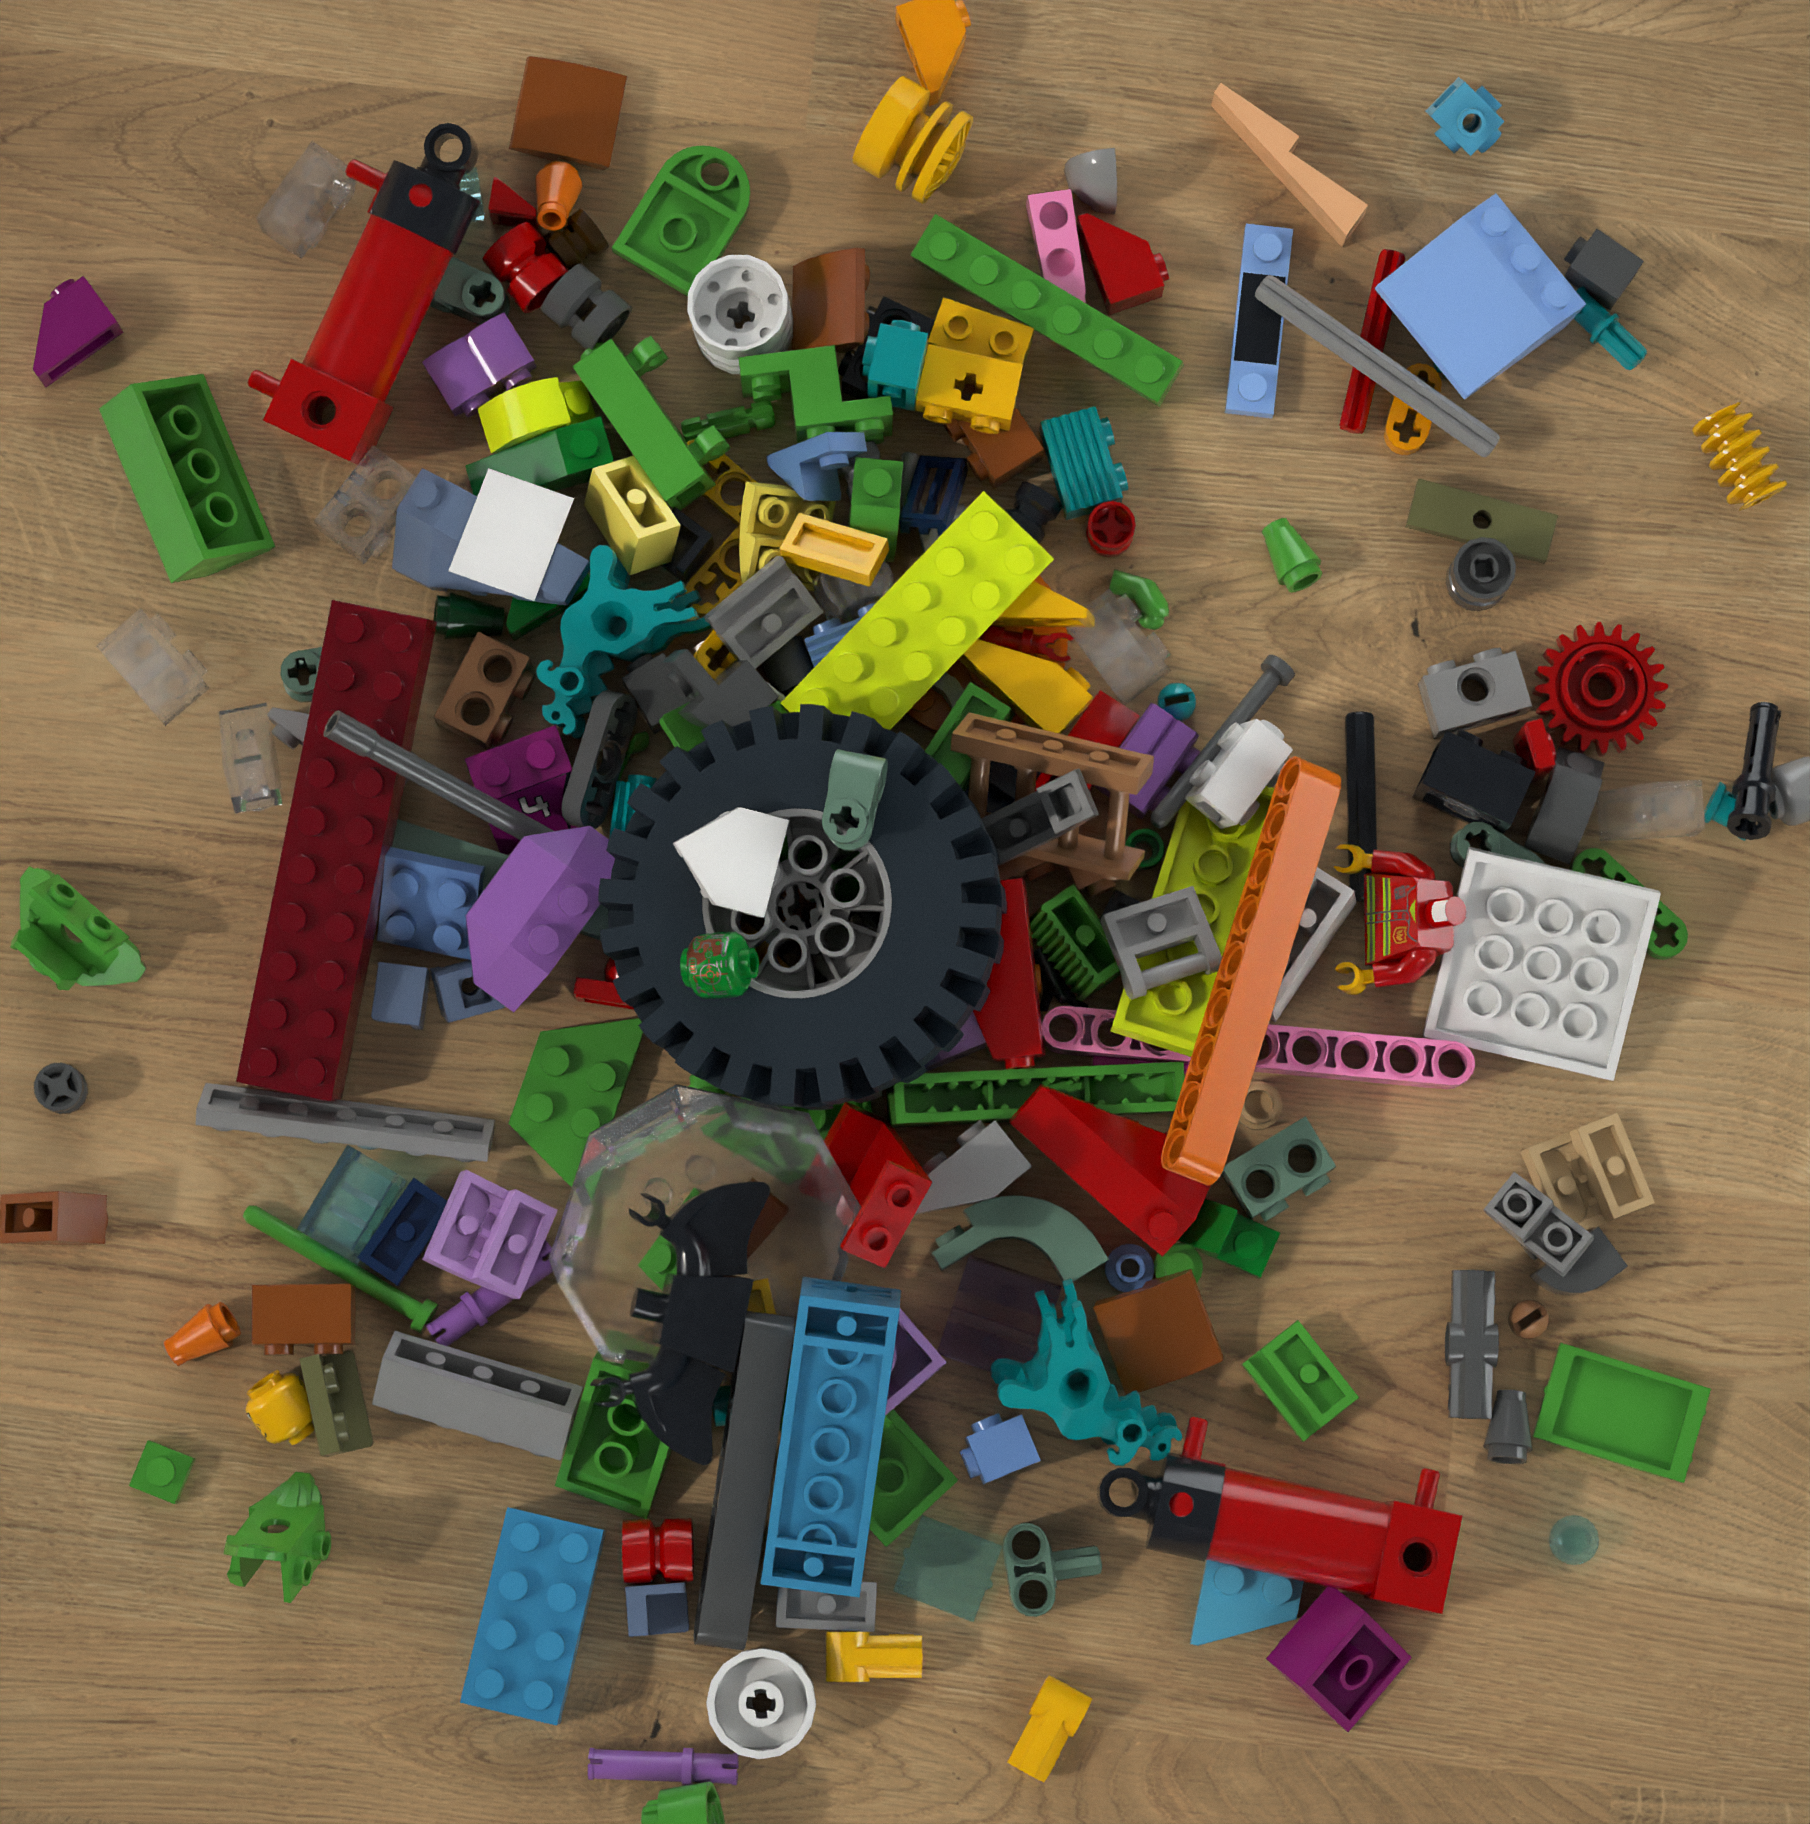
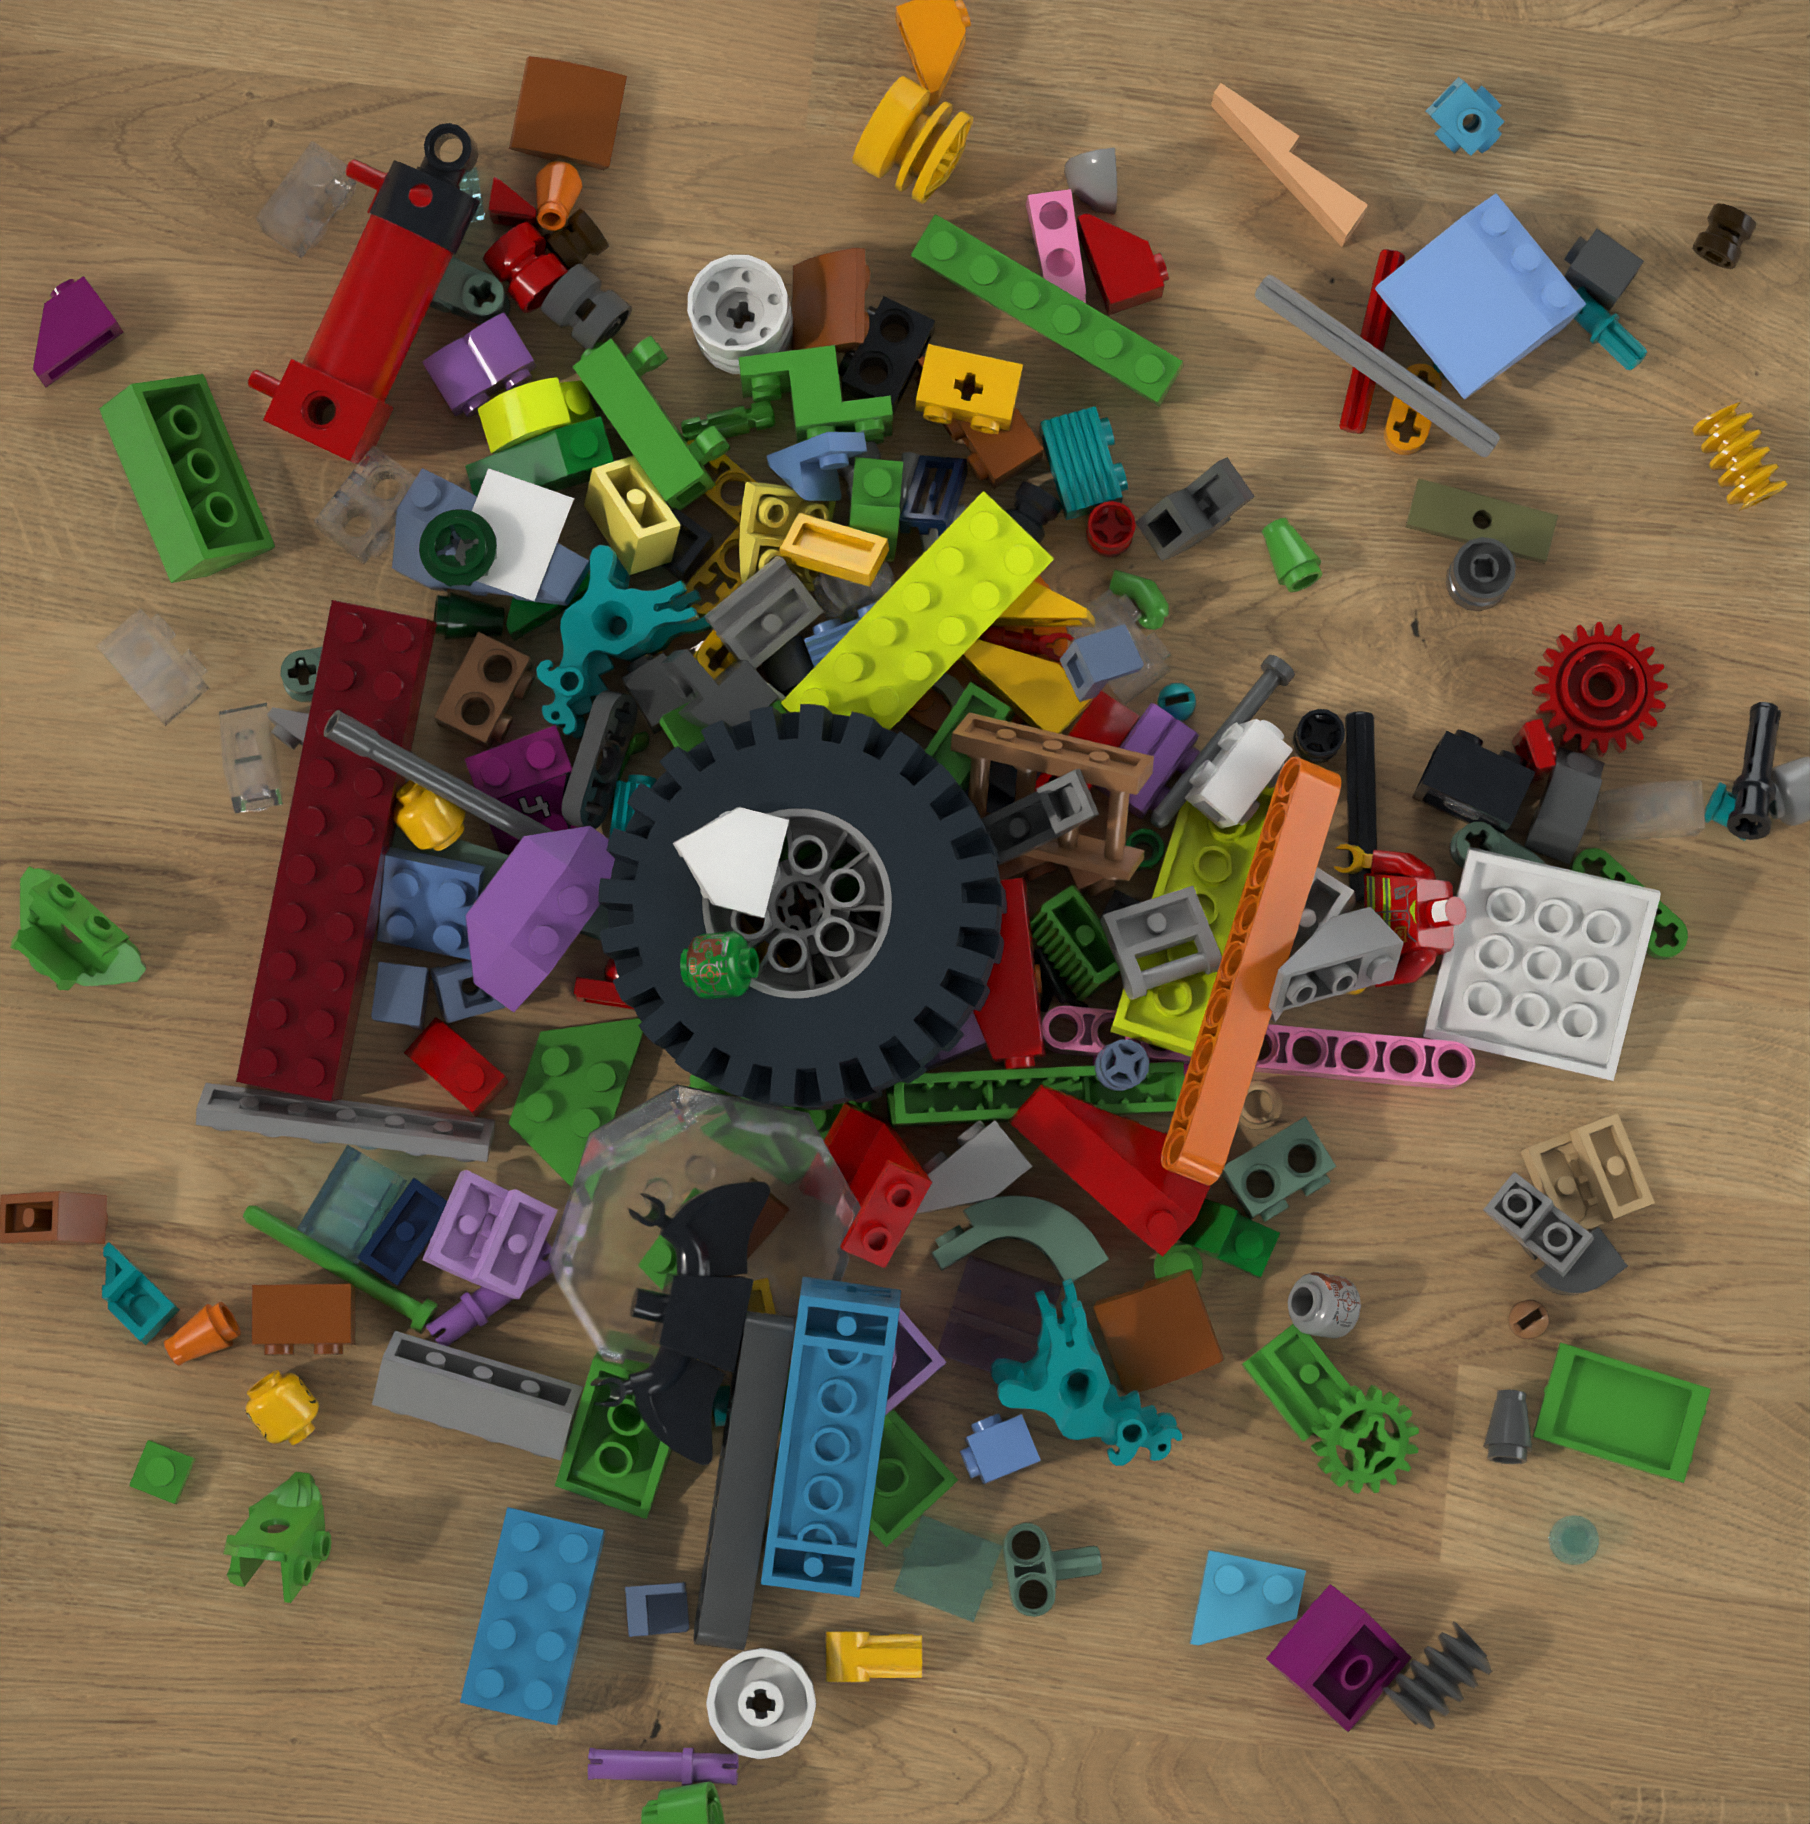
dark grey wheel [34,1063,88,1114] -> none
olive bracket [300,1351,374,1457] -> none
bright green plate [612,145,750,297] -> none
red wheel [622,1518,694,1583] -> none
light grey plate [776,1582,877,1632] -> none
sand green piece [822,749,888,851] -> none
teal brick [862,320,928,411] -> none
yellow brick [927,297,1034,370] -> none
yellow piece [1007,1675,1093,1783] -> none
red piece [1097,1417,1463,1614] -> none
medium blue plate [1105,1244,1154,1293] -> none
light blue plate [1225,223,1293,418] -> none
light grey brick [1418,647,1532,739] -> none
dark grey piece [1445,1270,1499,1419] -> none
none -> teal slope [102,1242,180,1345]
none -> yellow head [393,780,465,851]
none -> red slope [404,1017,509,1117]
none -> dark green gear [419,509,497,587]
none -> sand blue panel [1059,624,1144,702]
none -> sand blue wheel [1095,1039,1149,1091]
none -> dark grey brick [1135,457,1255,561]
none -> light grey slope [1269,907,1404,1013]
none -> light grey head [1288,1272,1361,1339]
none -> black wheel [1293,709,1345,764]
none -> bright green gear [1311,1385,1419,1494]
none -> dark grey piece [1382,1621,1493,1730]
none -> dark brown wheel [1692,203,1756,269]

